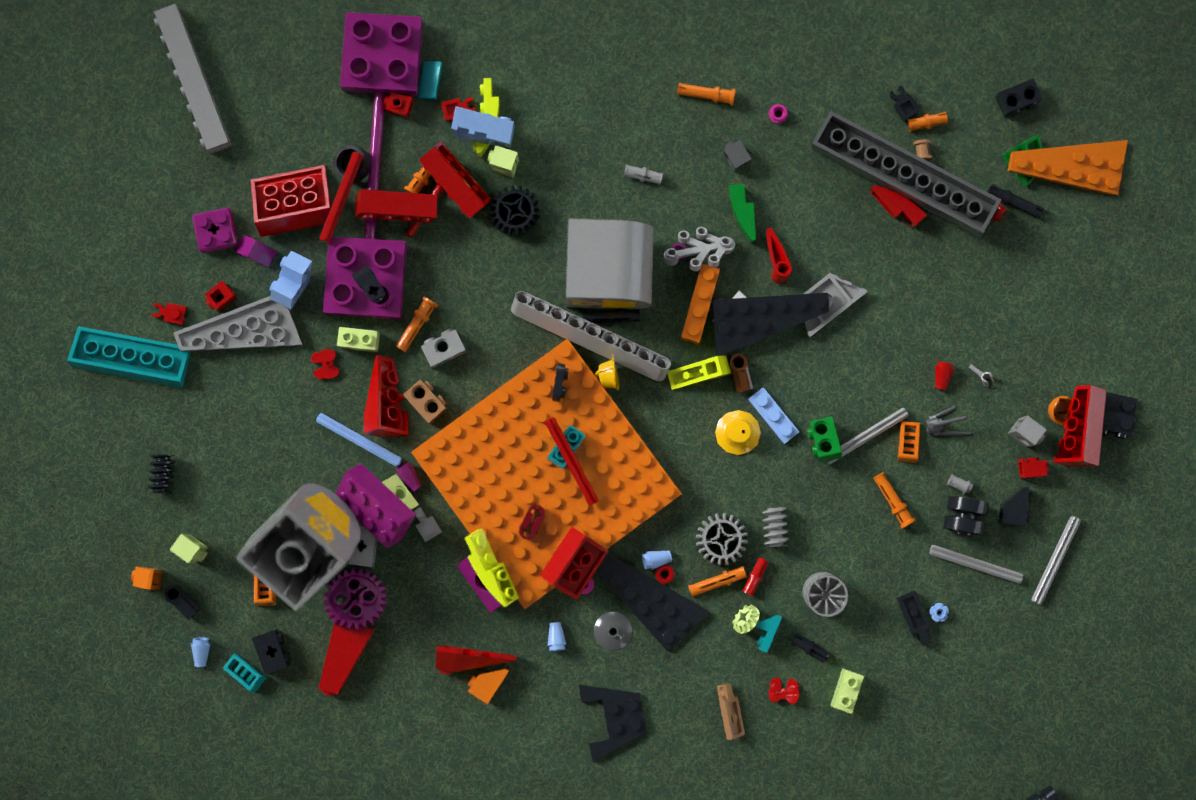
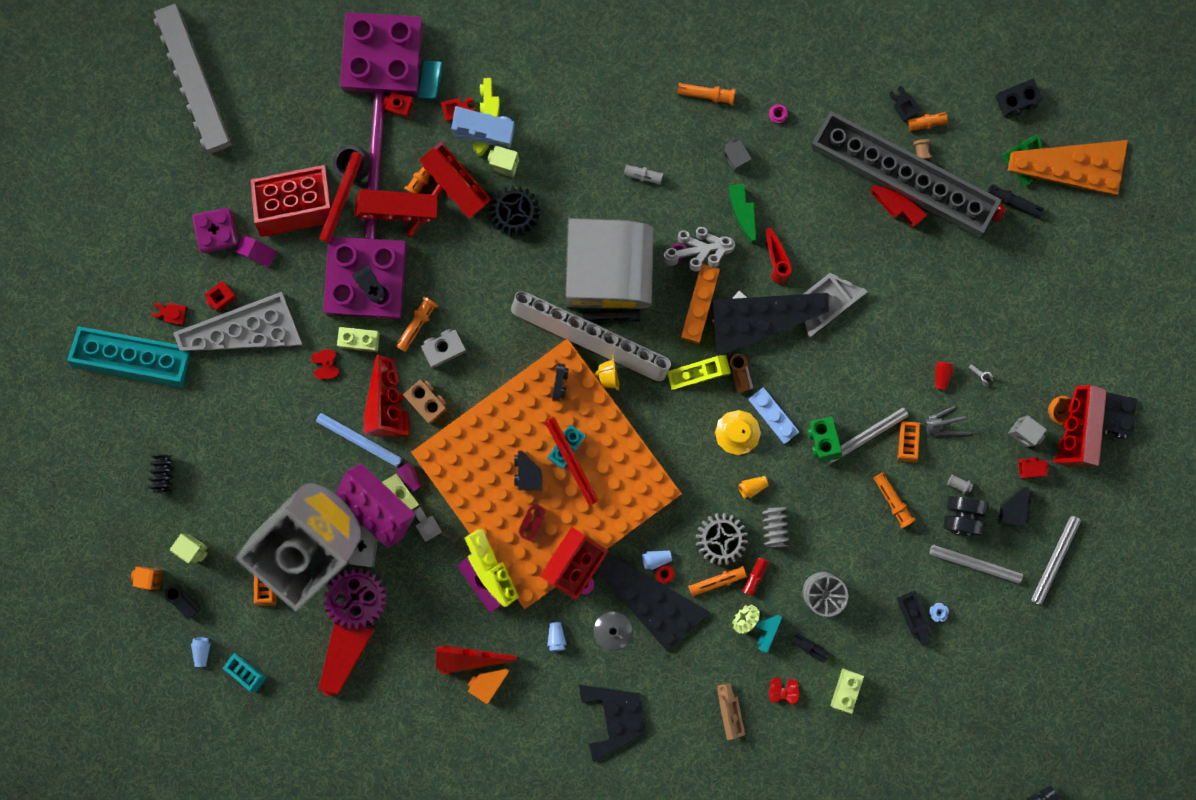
black brick [252,629,291,675] -> none
light blue brick [269,251,312,309] -> none
none -> black slope [514,450,542,490]
none -> light orange cone [738,476,769,499]

